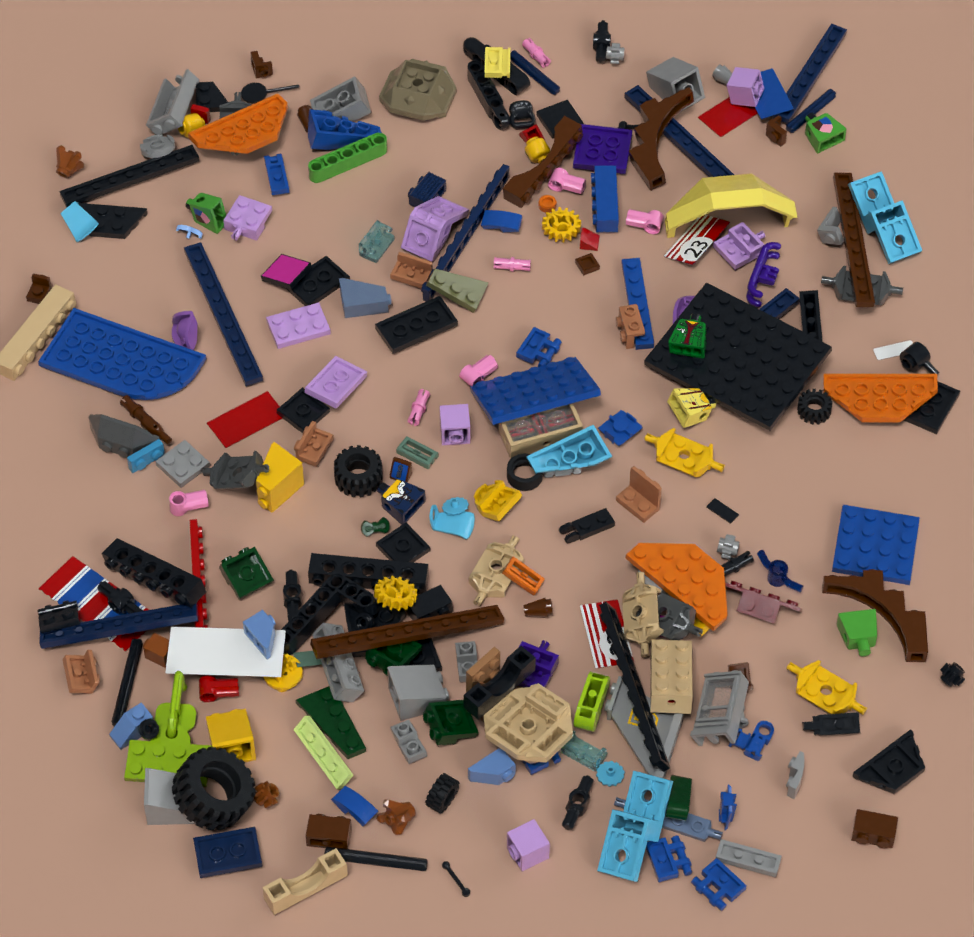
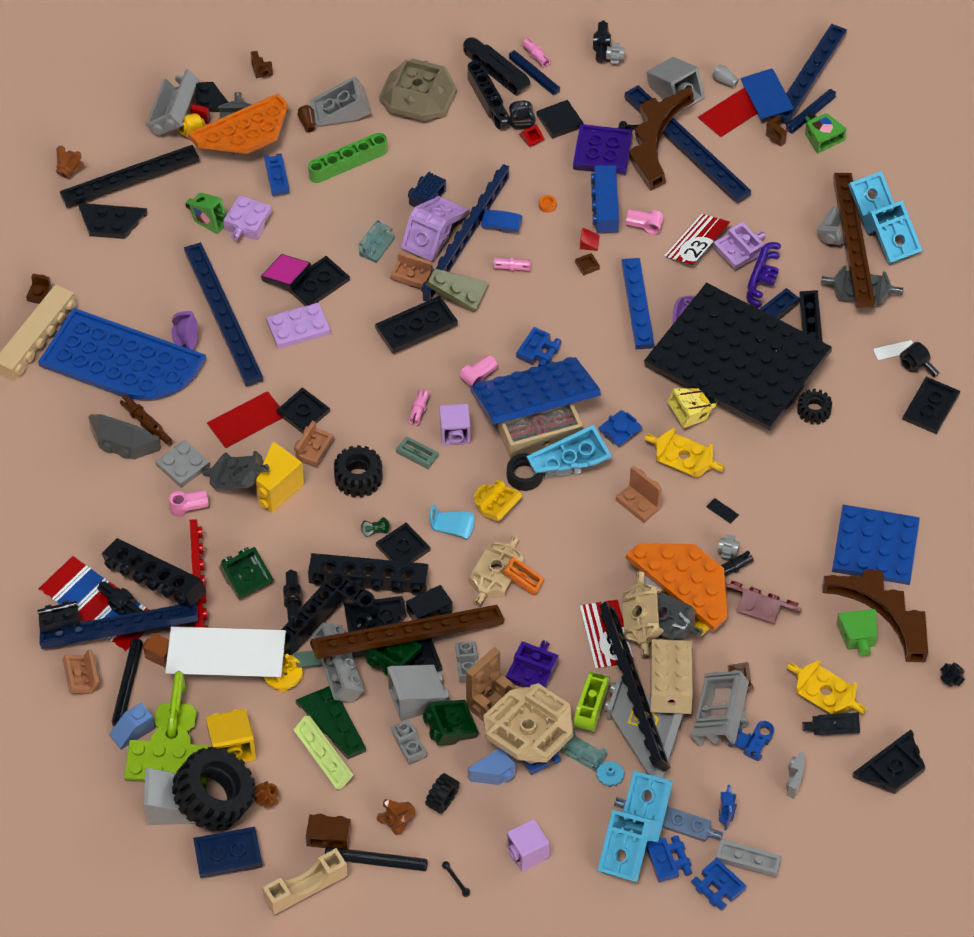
medium azure piece [60,201,99,242] -> none
dark azure plate [127,439,165,473] -> none
black plate [138,719,159,740] -> none
light grey tile [140,134,176,158] -> none
light blue piece [176,225,203,239] -> none
red piece [199,676,239,702] -> none
black piece [241,83,300,103] -> none
medium blue slope [243,610,276,660] -> none
lavender plate [305,356,367,409] -> none
blue wedge [308,109,382,150] -> none
blue slope [331,786,378,827] -> none
sand blue slope [339,278,392,318] -> none
yellow gear [374,576,417,611] -> none
dark blue torso [377,479,426,525] -> none
slope [390,457,412,482] -> none
medium azure piece [442,497,469,515] -> none
black arch [464,646,536,720] -> none
light yellow plate [485,47,511,78] -> none
reddish brown arch [503,116,583,208] -> none
reddish brown cone [523,597,553,617] -> none
yellow head [525,137,551,164] -> none
yellow gear [542,207,581,243] -> none
bright pink piece [548,168,586,194] -> none
black hinge [559,508,615,544] -> none
black axle [562,775,594,830] -> none
nougat bracket [616,304,645,349] -> none
light yellow panel [665,174,797,238] -> none
dark green beam [665,775,692,821] -> none
green torso [668,314,706,358] -> none
lavender head [727,67,764,107] -> none
clear blue piece [757,550,804,593] -> none
orange plate [824,374,938,422] -> none
reddish brown brick [851,809,898,848] -> none

